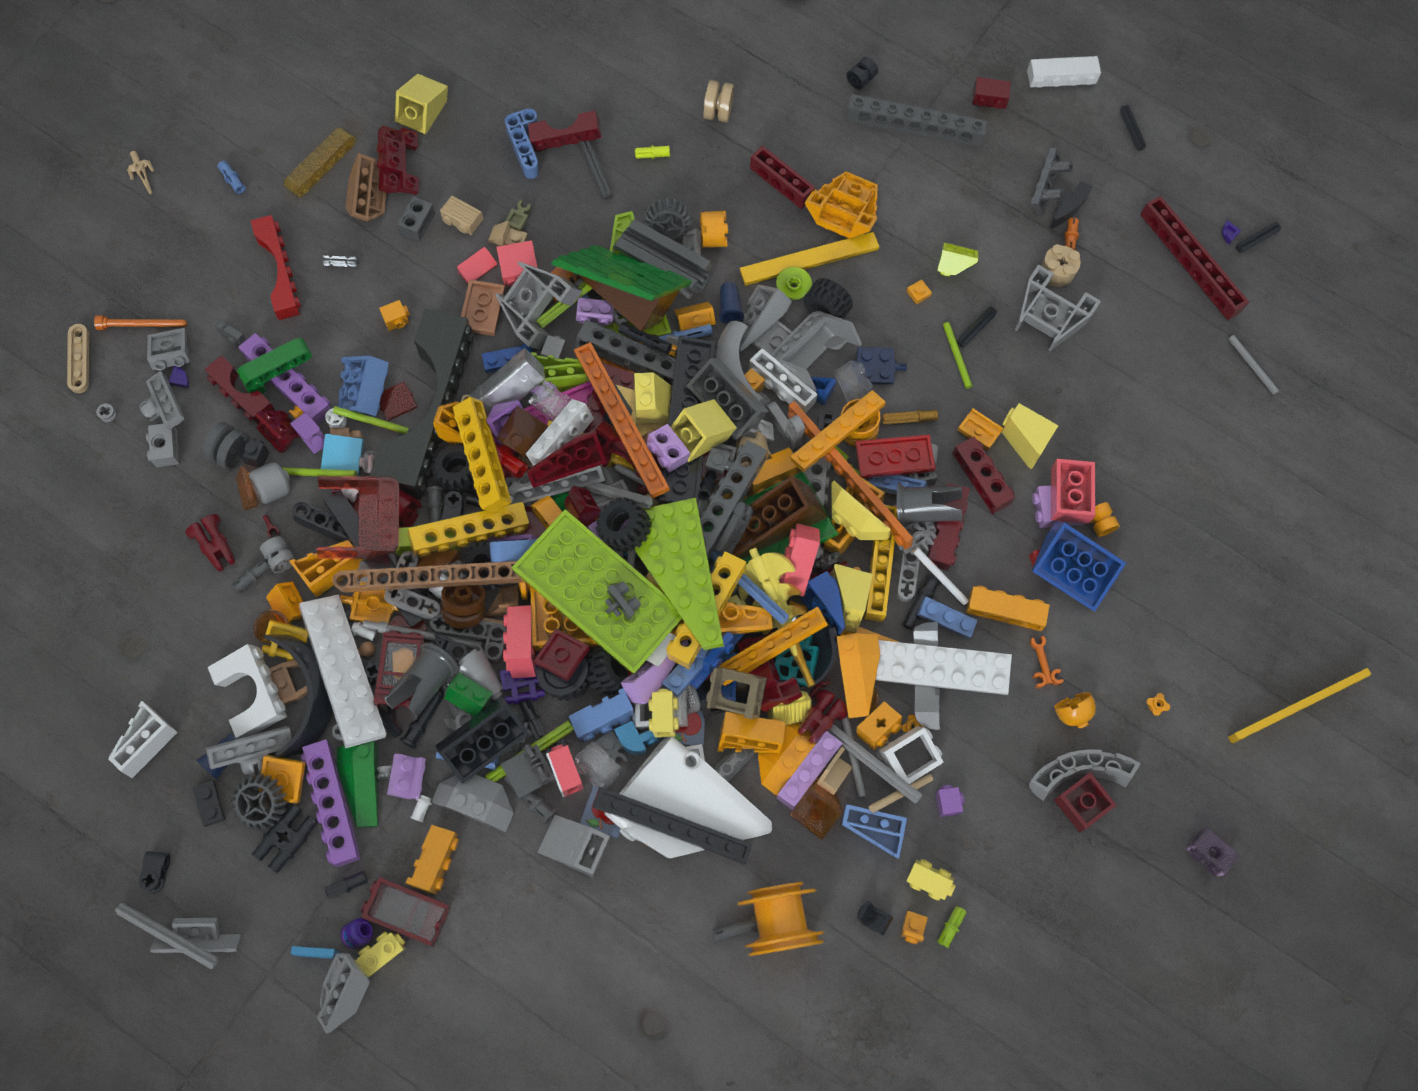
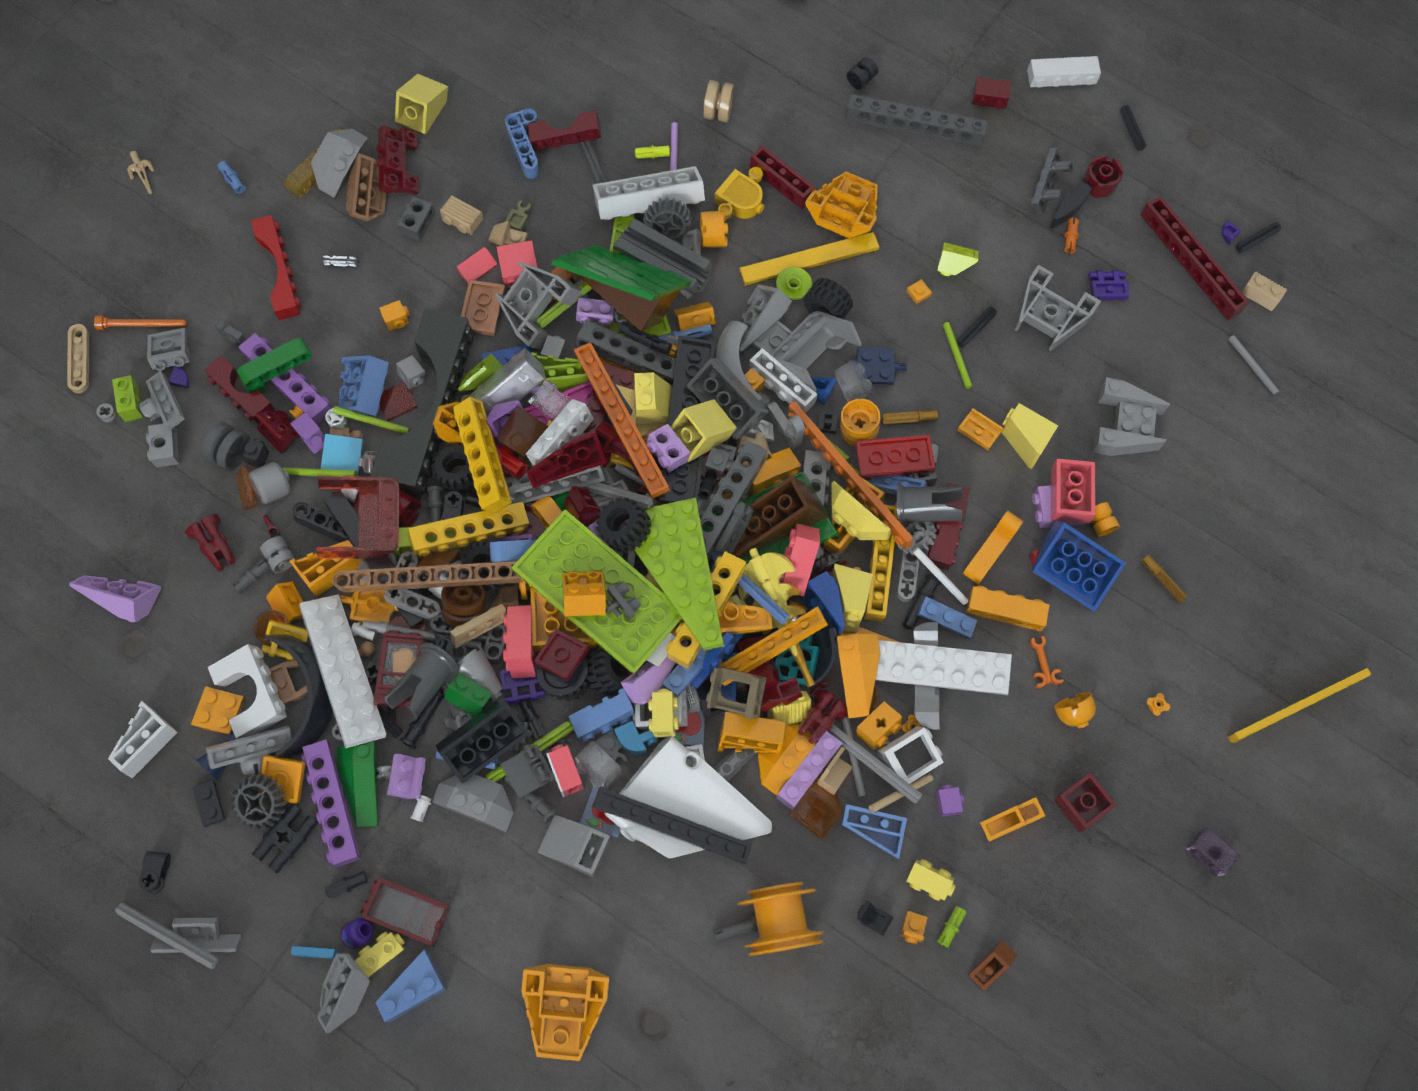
light orange wedge [406,825,459,895] -> none
dark blue plant [719,282,744,324] -> none
light orange plate [790,390,886,473] -> none
dark red brick [952,437,1015,514] -> none
light grey brick [1029,750,1141,801] -> none
tan brick [1041,244,1080,288] -> none
none -> lavender wedge [69,575,161,622]
none -> lime brick [112,375,144,422]
none -> light orange plate [191,686,245,735]
none -> light grey wedge [311,129,368,198]
none -> medium blue wedge [375,950,447,1023]
none -> light grey brick [396,355,425,389]
none -> tan plate [450,604,506,648]
none -> lime slope [458,353,503,391]
none -> light orange wedge [521,964,609,1061]
none -> light orange slope [562,571,606,616]
none -> white brick [593,166,705,220]
none -> lavender bar [670,122,678,171]
none -> yellow piece [714,167,765,219]
none -> light orange beam [963,511,1024,585]
none -> dark orange slope [968,940,1017,990]
none -> light orange slope [980,797,1046,842]
none -> dark red brick [1083,155,1123,198]
none -> dark purple plate [1088,270,1129,300]
none -> light grey wedge [1092,377,1170,456]
none -> pearl gold axle [1140,554,1188,603]
none -> tan brick [1241,272,1287,311]

